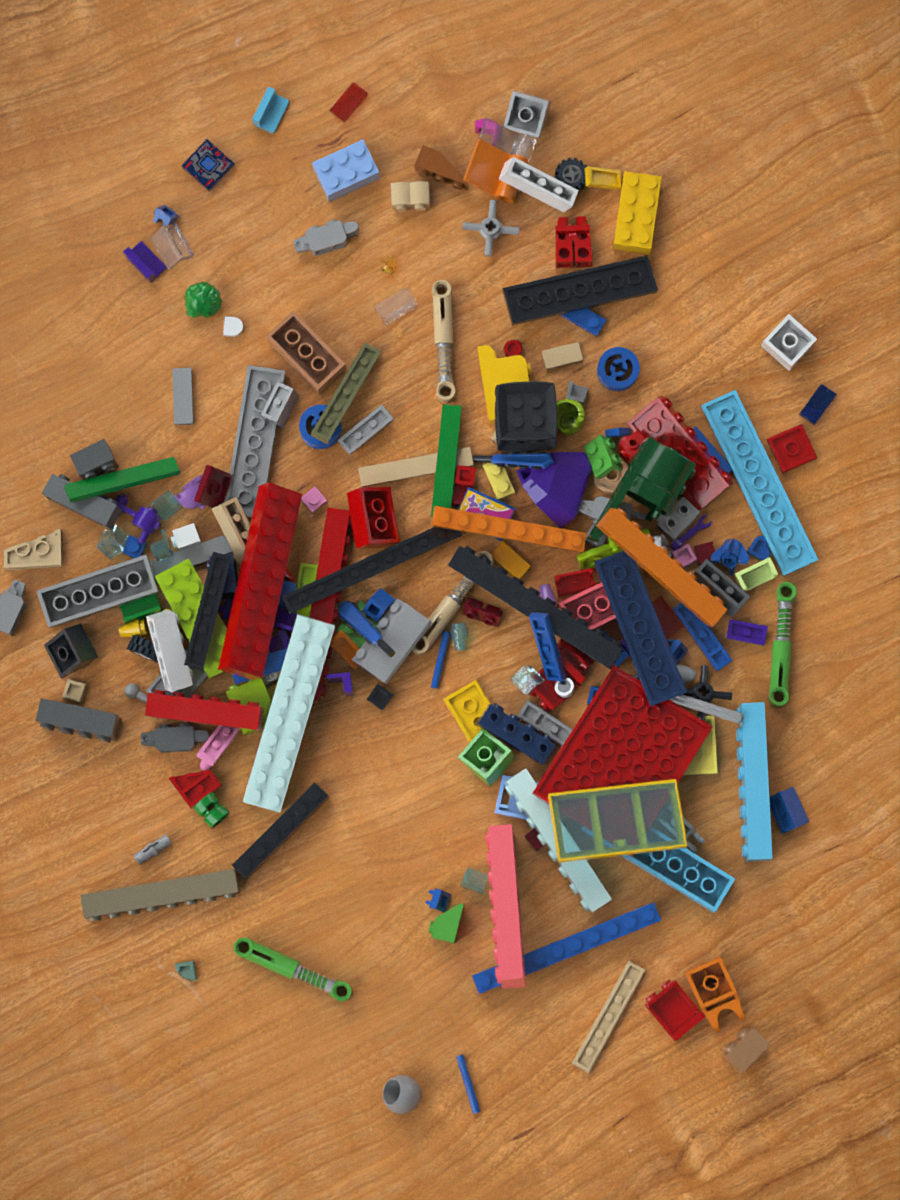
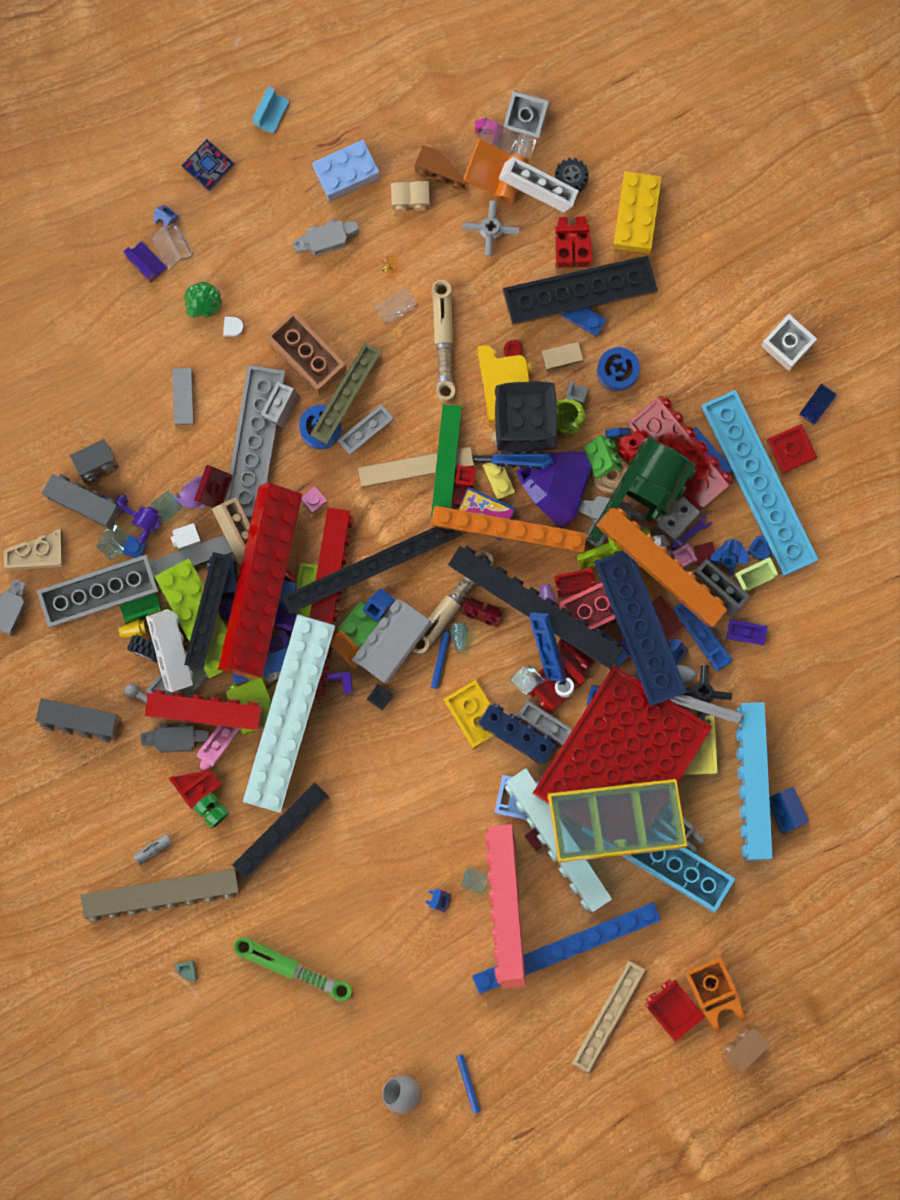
black slope [44,623,98,678] -> none
tan tile [62,679,87,703] -> none
green tile [64,457,180,503] -> none
clear light blue panel [150,530,174,562] -> none
clear red tile [330,82,368,123] -> none
blue sword [338,601,395,657] -> none
red brick [347,487,400,549] -> none
bright green slope [428,904,464,944] -> none
bright green slope [458,728,515,787] -> none
light orange tile [491,541,531,579] -> none
yellow tile [585,166,621,190] -> none
bright green piece [768,582,796,708] -> none

